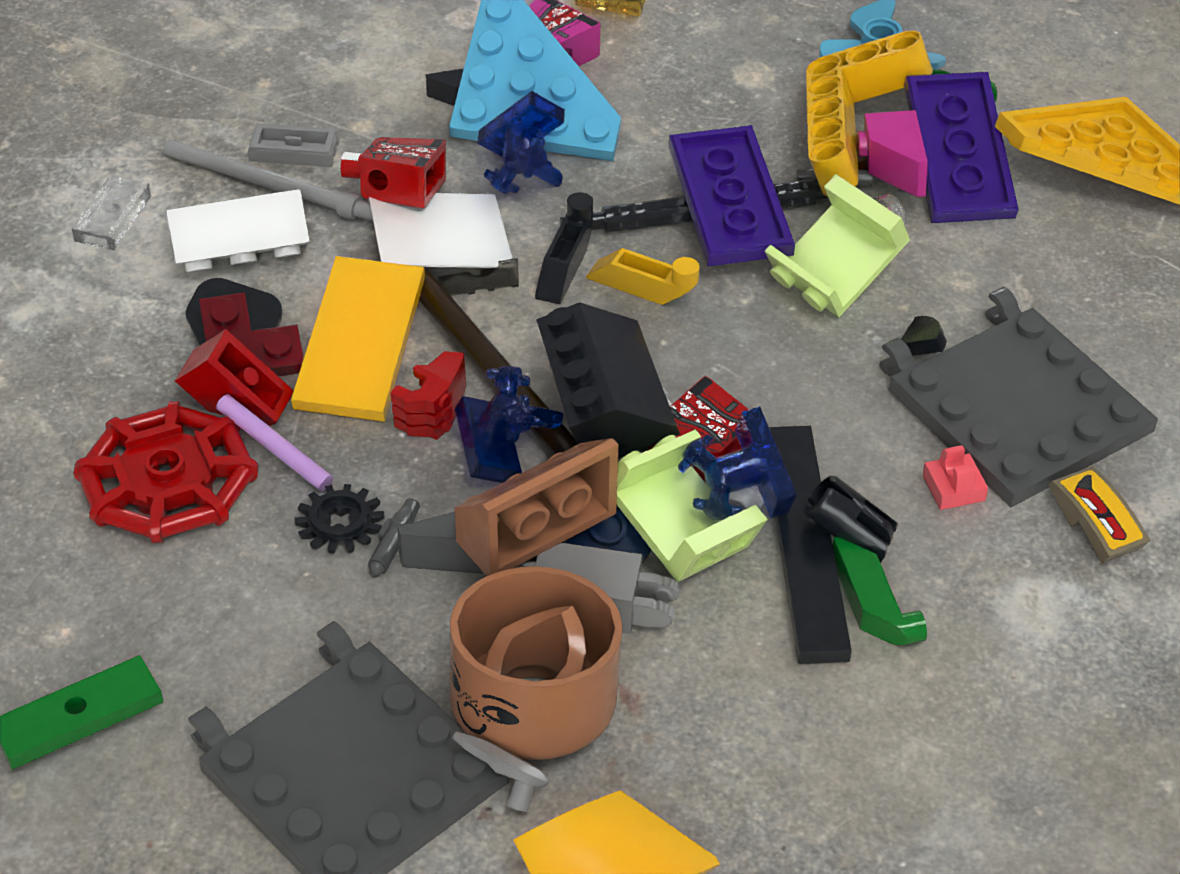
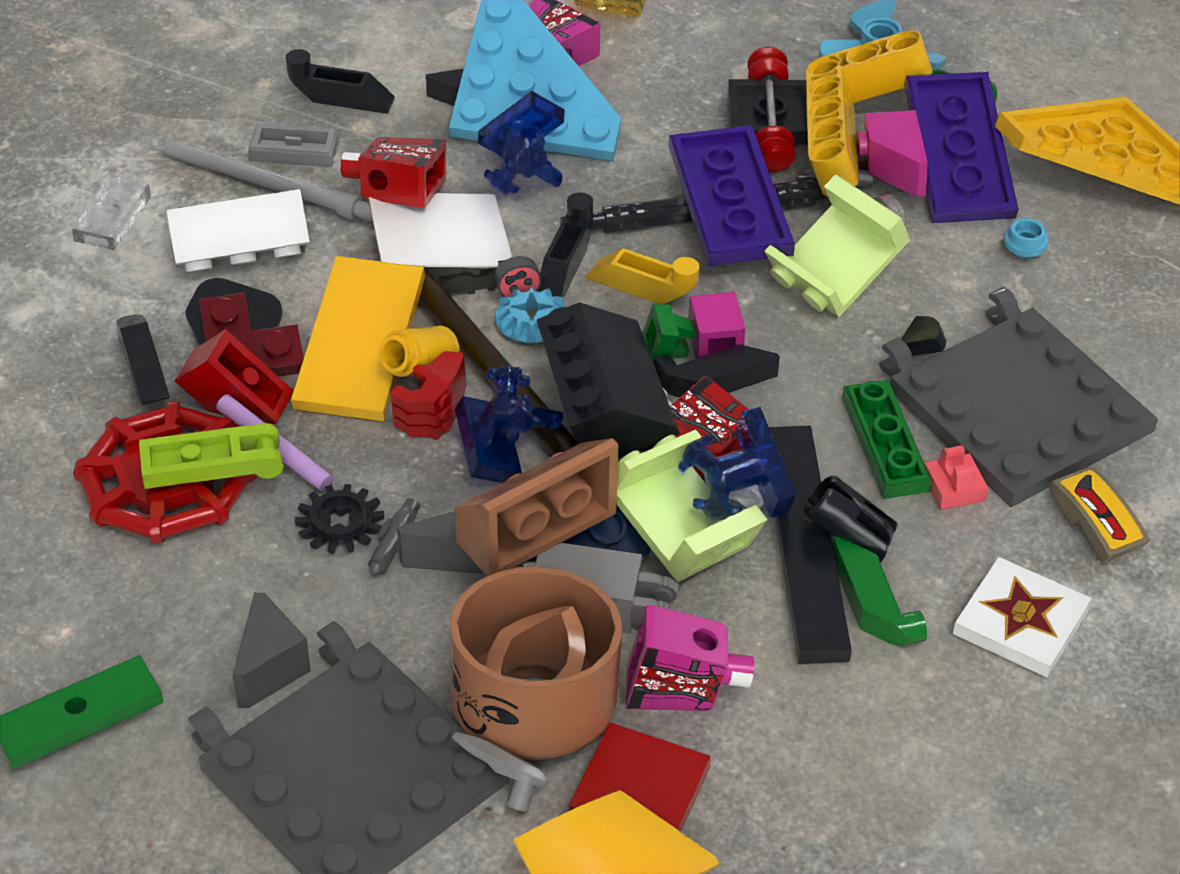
none -> black piece [116,314,170,405]
none -> lime plate [139,423,284,489]
none -> dark grey slope [233,592,311,708]
none -> black piece [286,49,395,114]
none -> yellow head [379,326,459,377]
none -> tile [494,256,542,297]
none -> medium azure gear [495,286,565,343]
none -> red tile [569,722,711,832]
none -> dark pink torso [626,604,754,711]
none -> green tile [642,303,696,360]
none -> black piece [653,344,780,398]
none -> dark pink brick [688,292,746,359]
none -> plate [728,47,808,172]
none -> green tile [842,380,931,499]
none -> white tile [953,557,1092,678]
none -> medium azure plate [1004,218,1049,258]

